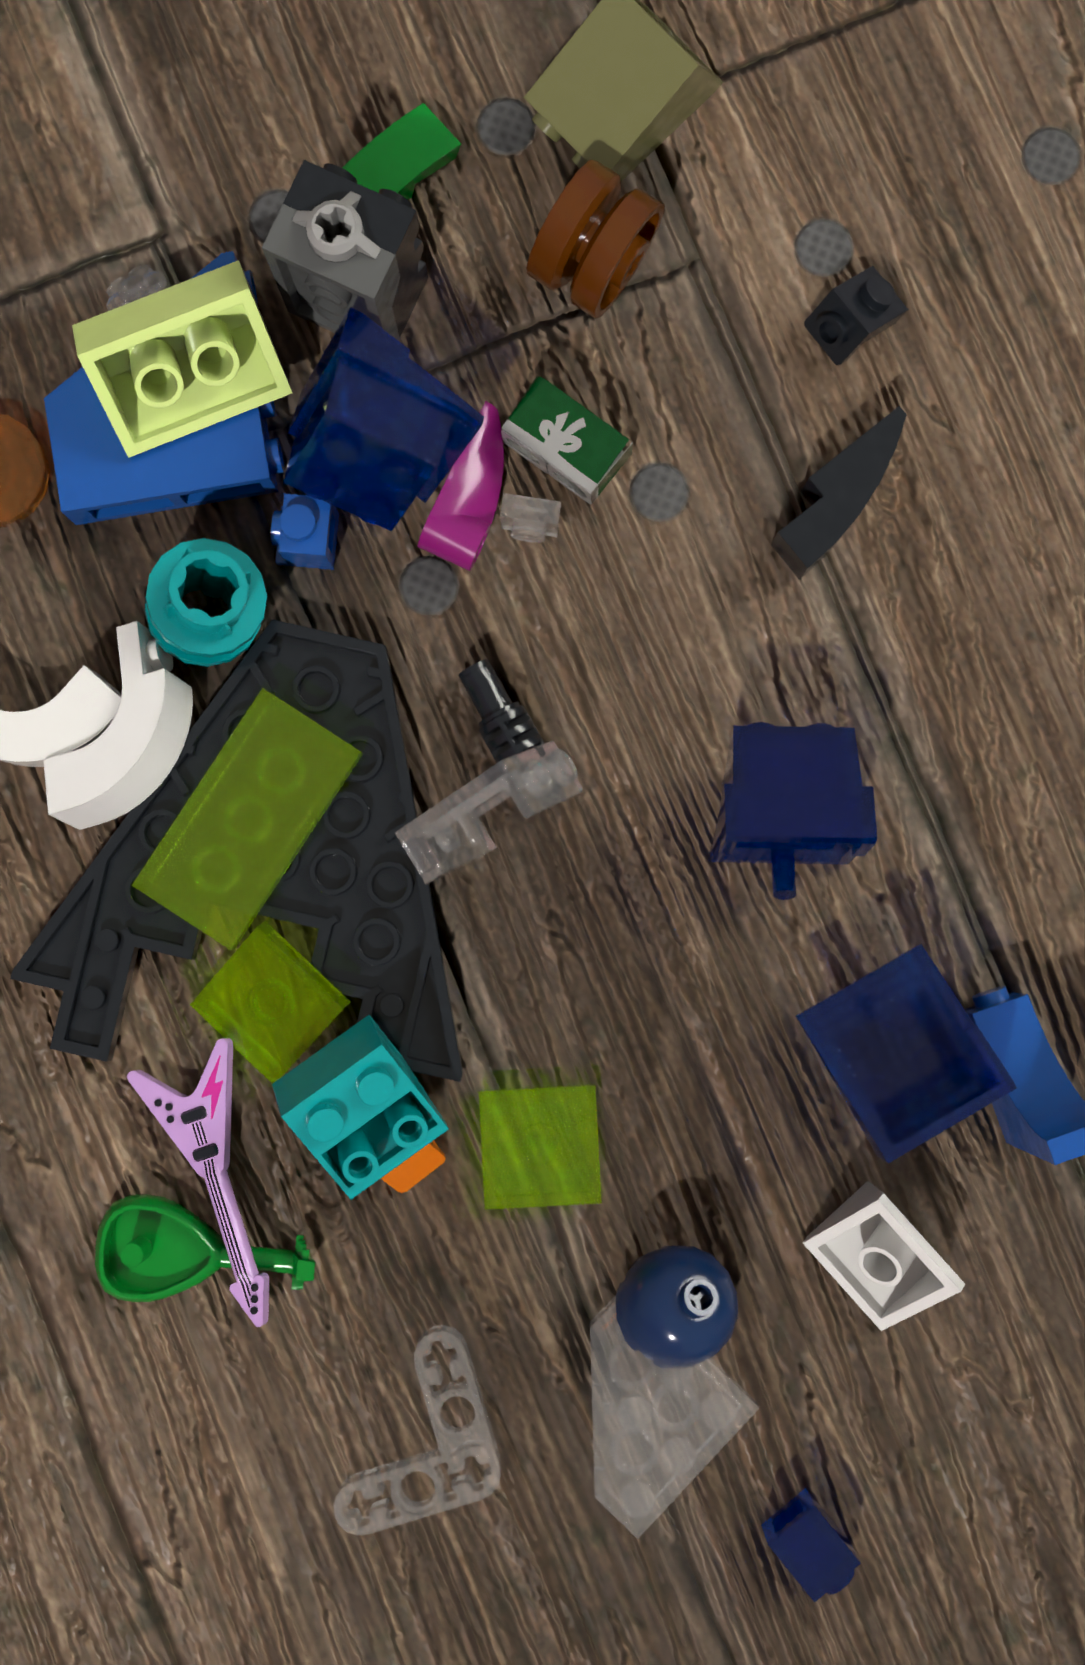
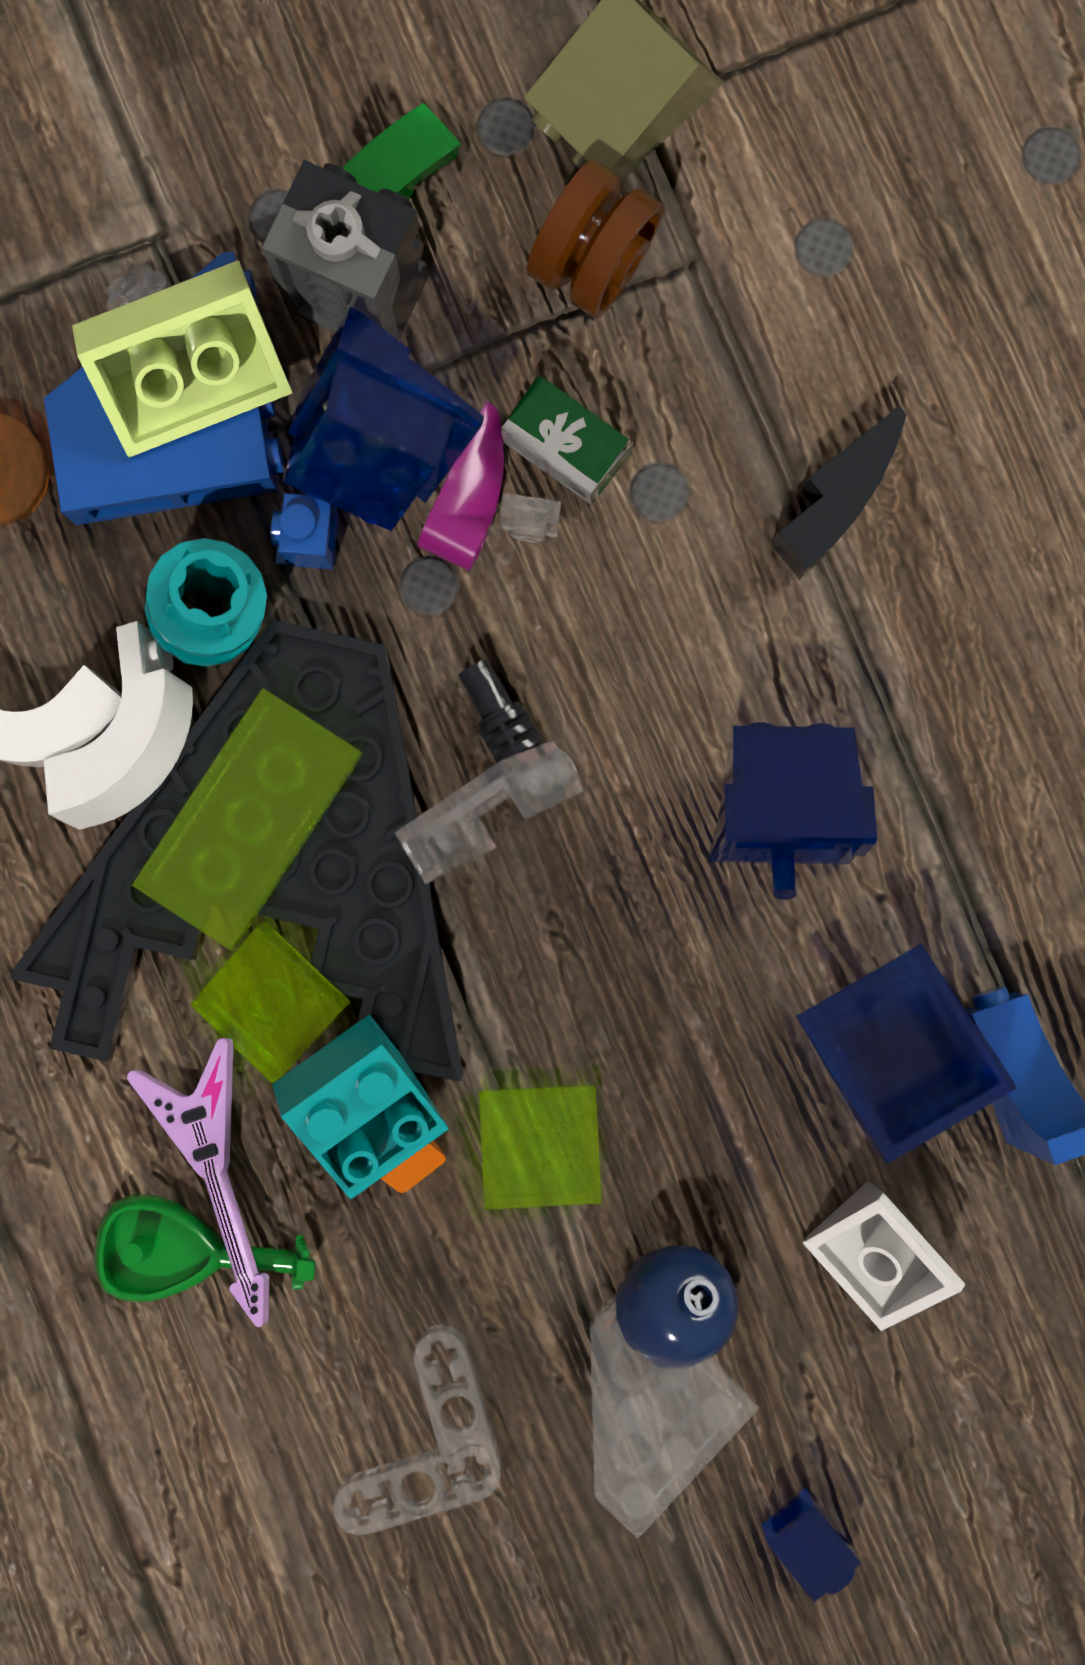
black bracket [804,266,909,365] -> none

